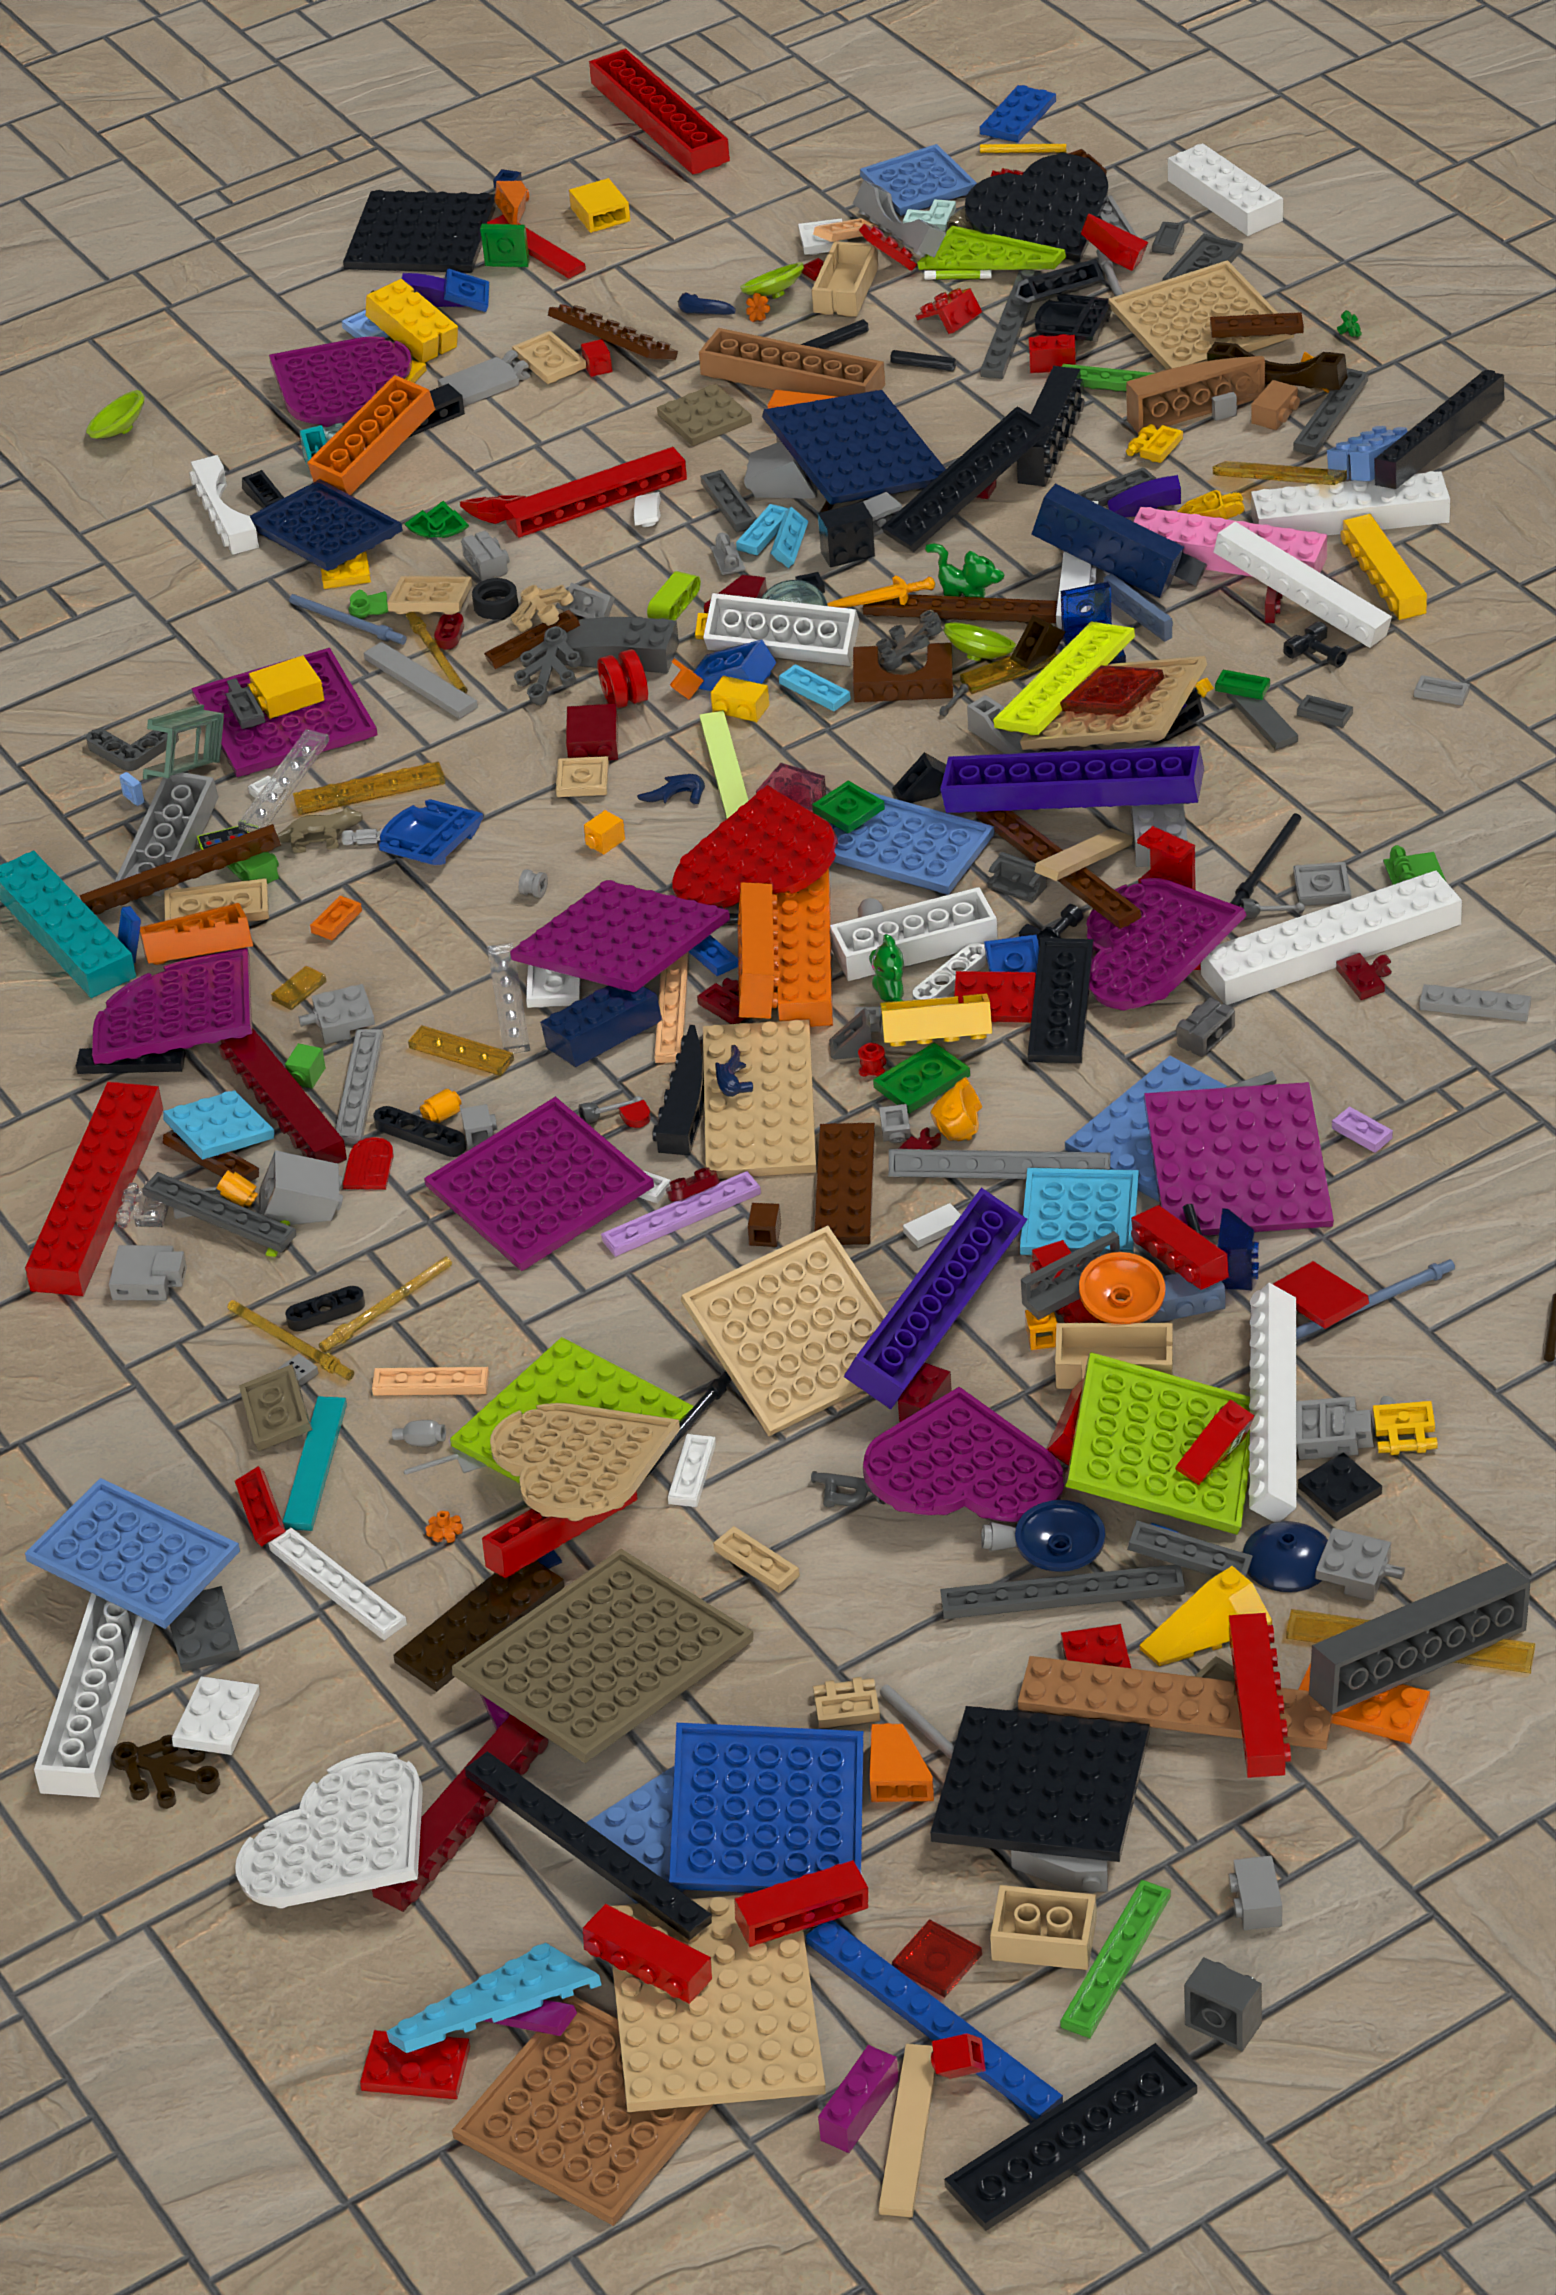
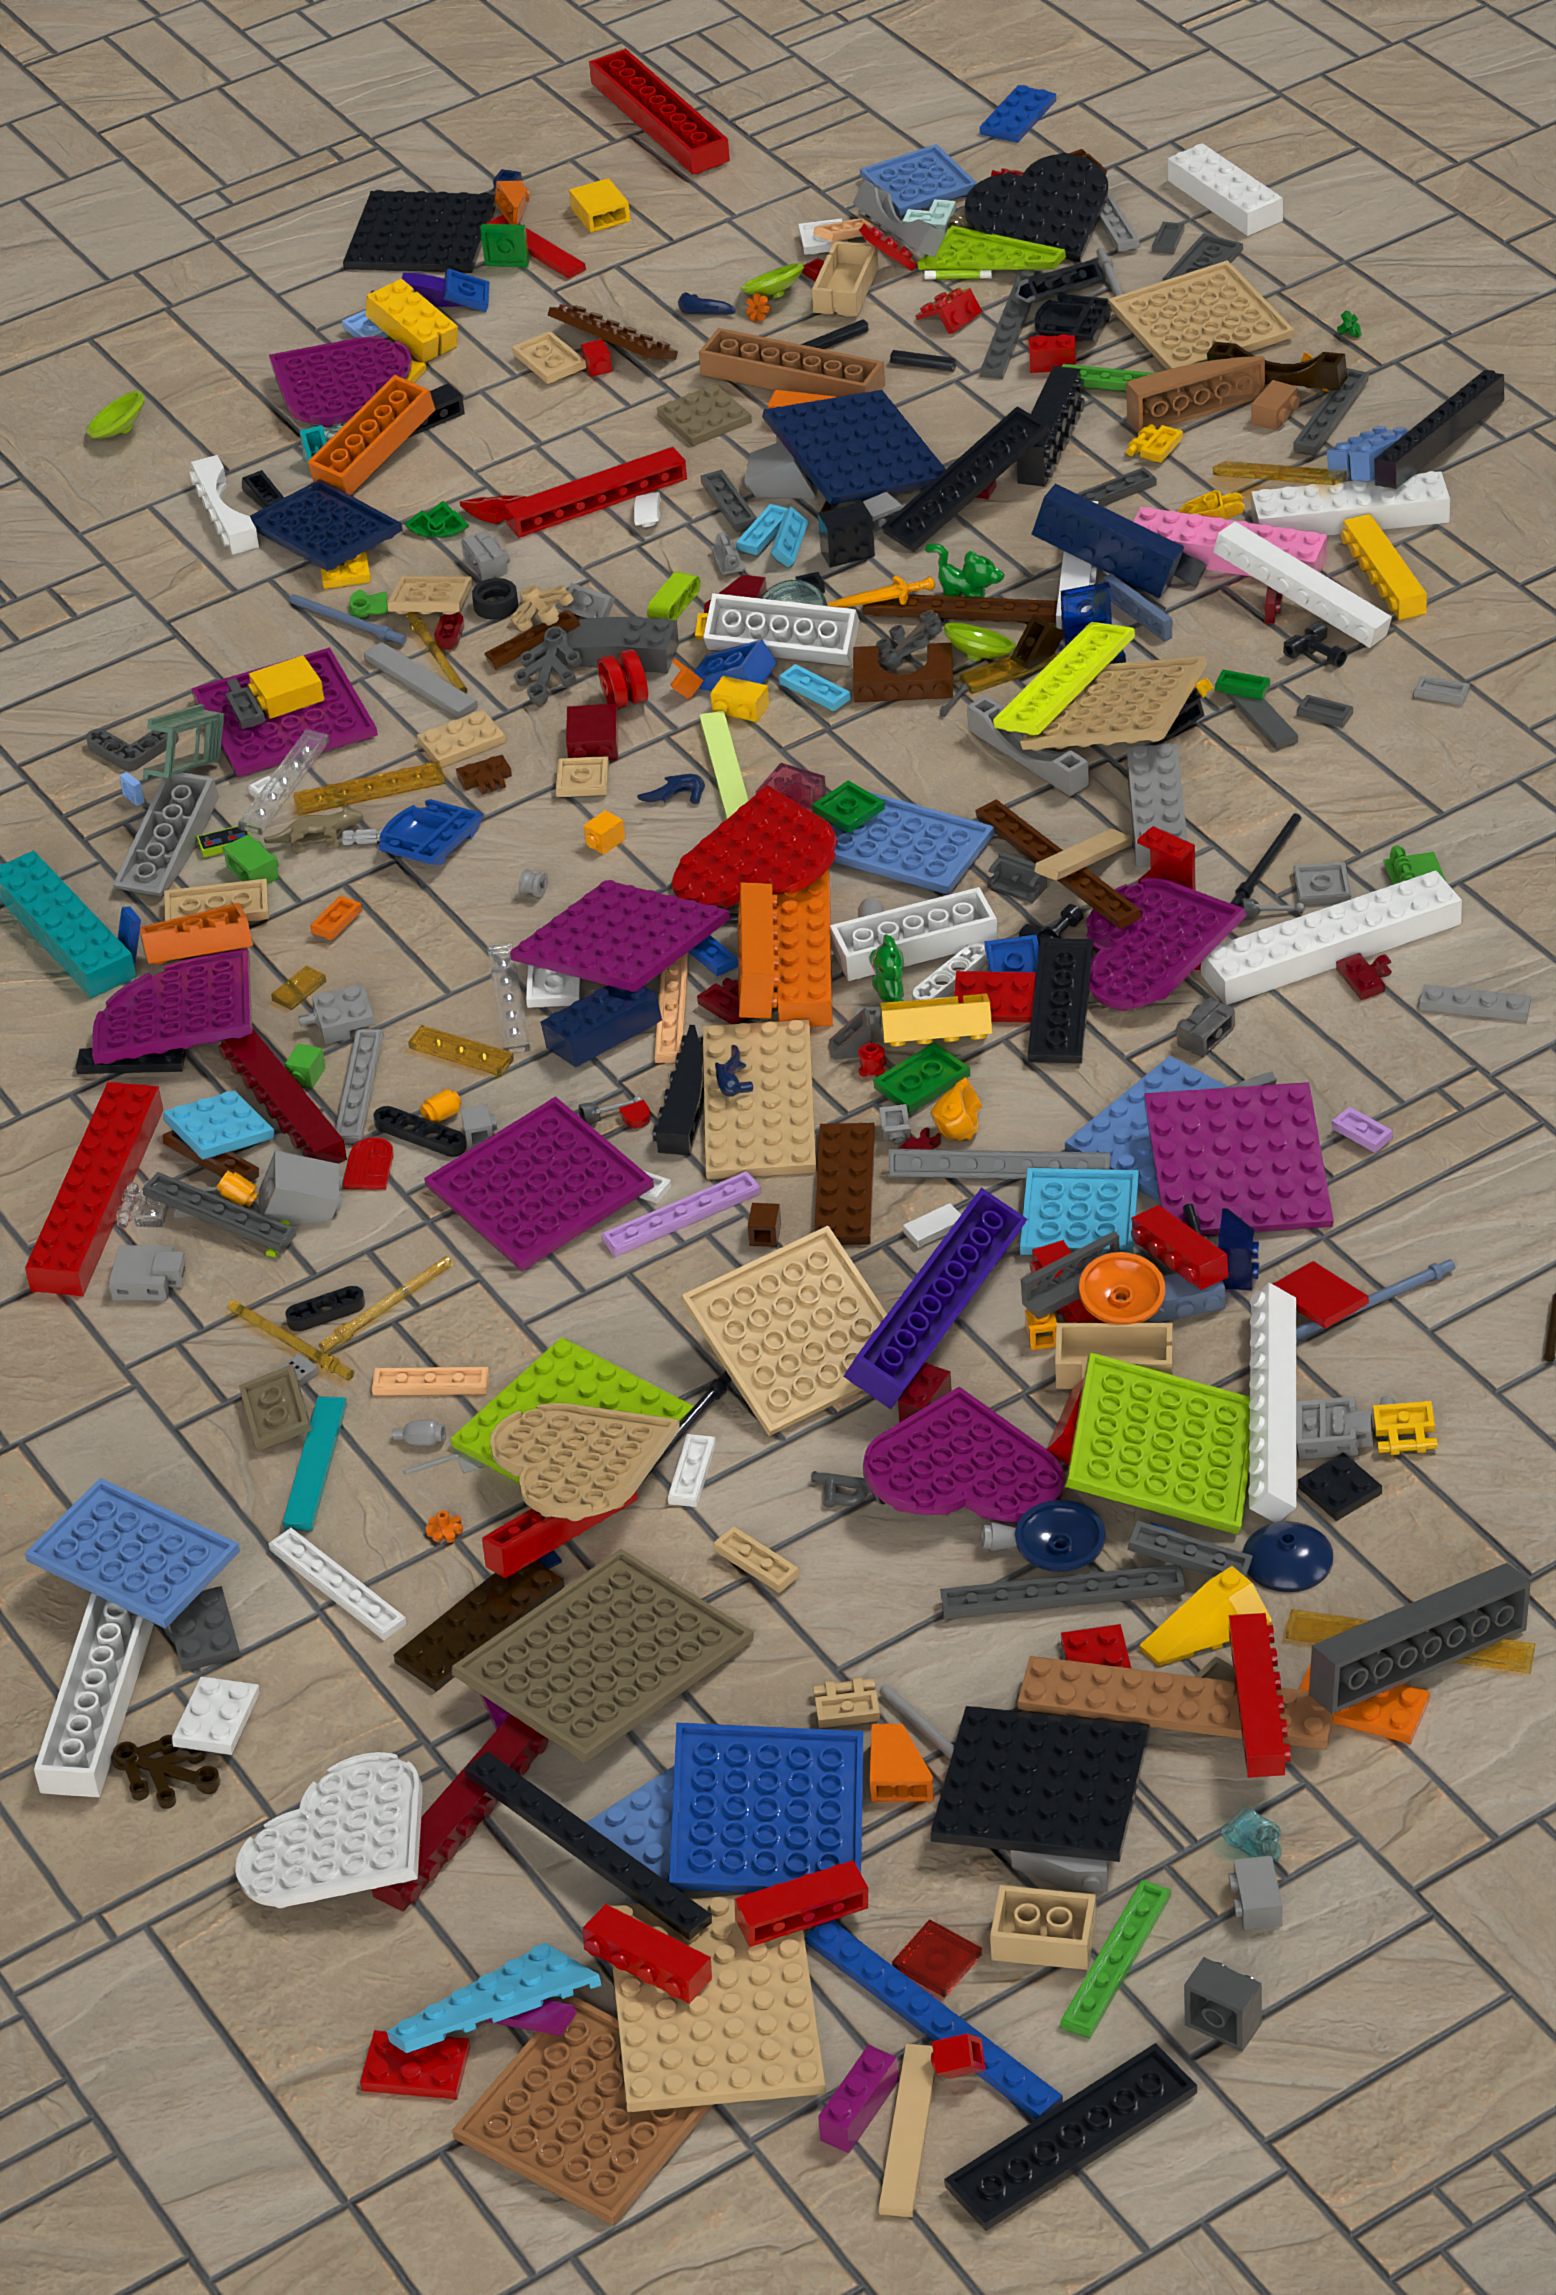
reddish brown plate [80,824,281,915] -> none
red plate [234,1466,286,1547] -> none
light grey tile [438,350,530,406] -> none
dark red plate [666,1167,720,1202] -> none
black slope [892,752,946,803] -> none
dark purple brick [940,746,1204,813] -> none
yellow bar [980,144,1067,153] -> none
clear red plate [1060,665,1164,717] -> none
red slope [1081,214,1148,271] -> none
dark purple slope [1107,475,1181,517] -> none
red slope [1175,1399,1255,1485] -> none
reddish brown plate [1210,312,1304,338] -> none
light grey tile [1212,392,1237,421] -> none
light grey plate [1315,1528,1405,1601] -> none
none -> tan plate [417,710,506,768]
none -> reddish brown hinge [456,755,512,795]
none -> clear light blue piece [1221,1807,1282,1863]

